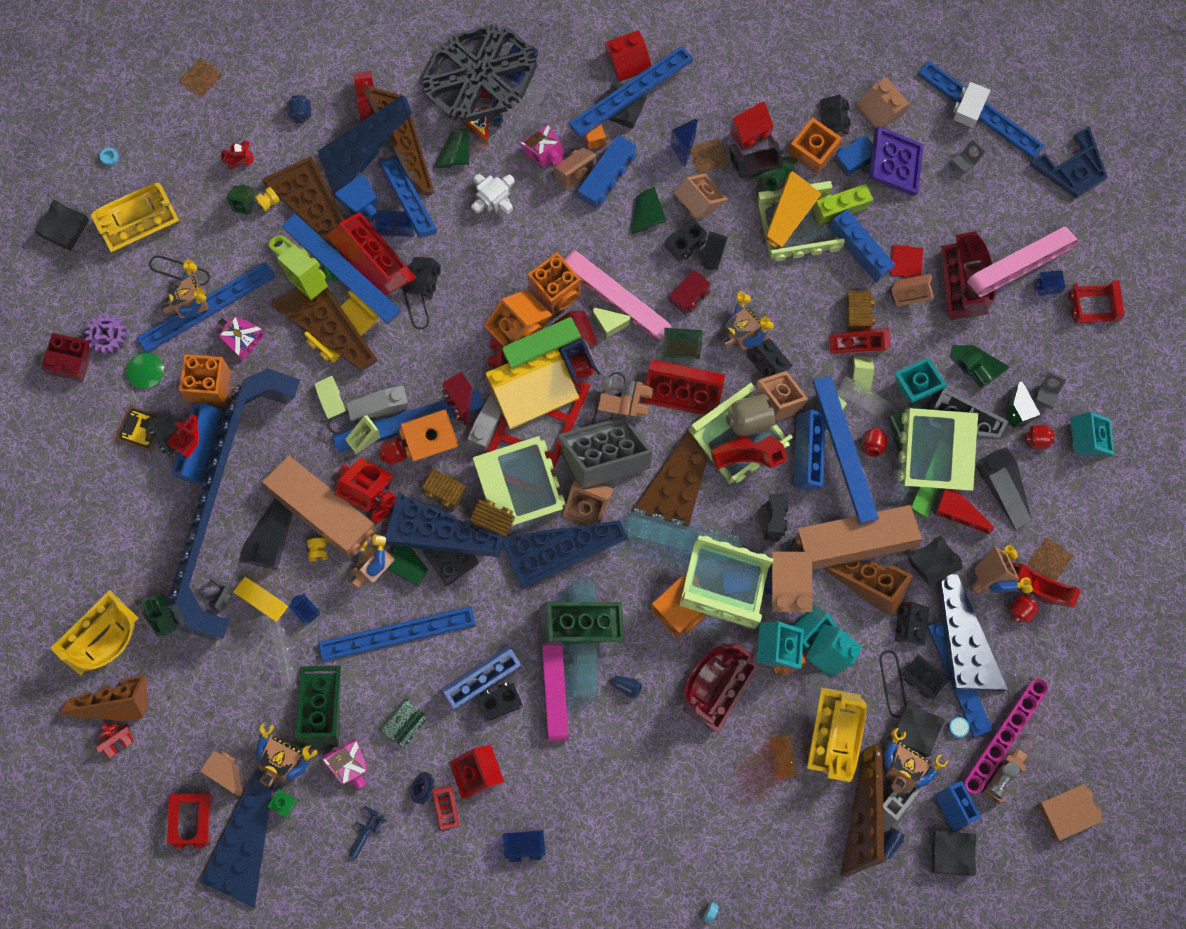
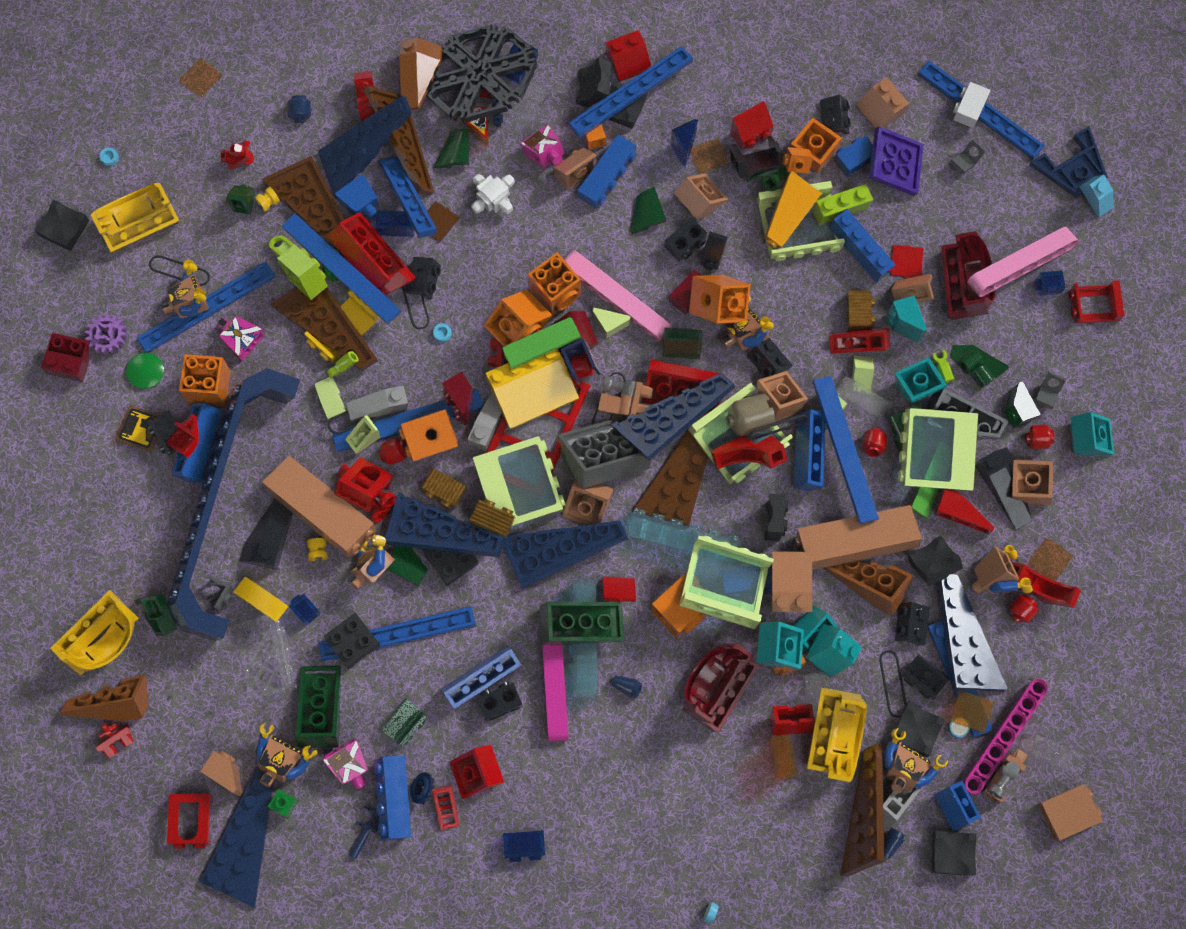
none -> black brick [323,612,380,670]
none -> lime bar [327,351,359,378]
none -> blue brick [373,756,412,841]
none -> dark orange wedge [399,38,443,110]
none -> reddish brown piece [427,201,460,242]
none -> medium azure tile [433,323,452,343]
none -> black brick [576,58,611,107]
none -> red piece [602,576,636,602]
none -> dark blue wing [611,373,735,461]
none -> orange brick [689,274,751,324]
none -> black piece [747,414,807,440]
none -> red brick [770,704,815,736]
none -> orange brick [783,147,813,174]
none -> teal slope [886,296,927,343]
none -> lime bar [932,350,955,384]
none -> clear orange piece [950,690,994,733]
none -> nougat slope [1012,460,1053,505]
none -> medium azure slope [1080,175,1114,217]

